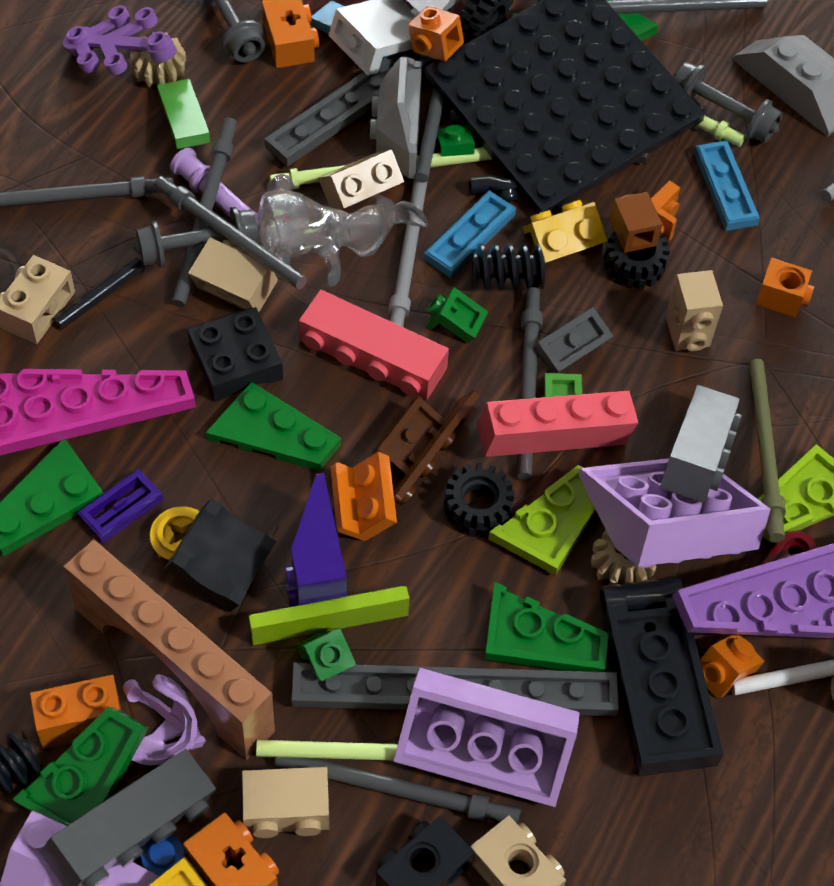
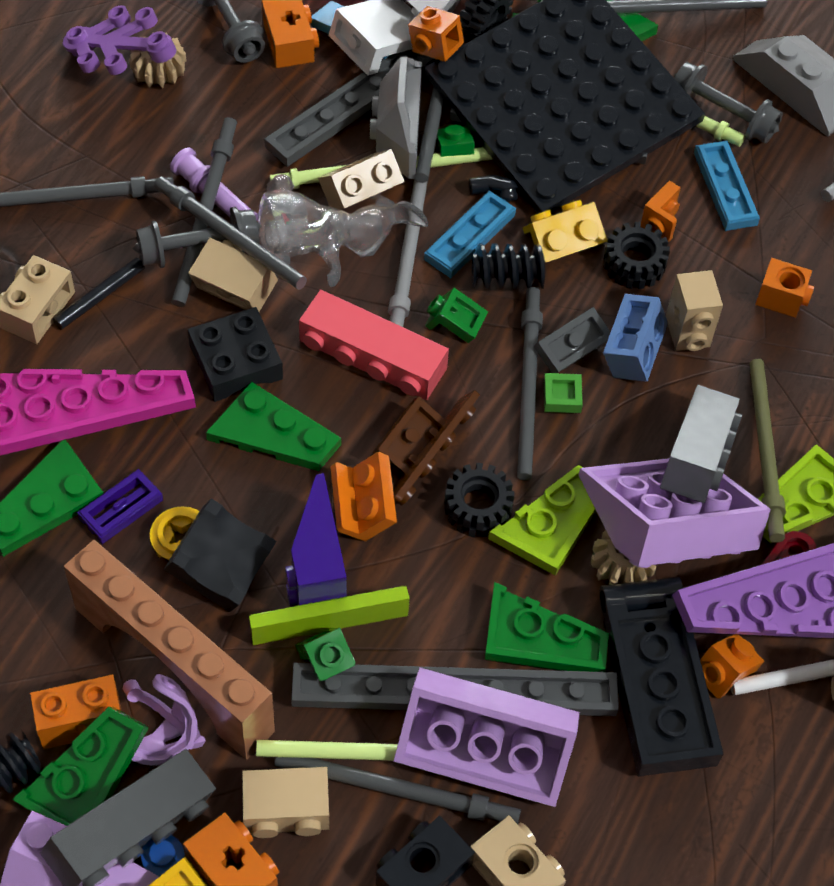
bright green tile [157,79,211,149] -> none
coral brick [477,391,639,457] -> none
dark orange brick [610,192,662,253] -> none
none -> medium blue brick [603,294,668,382]

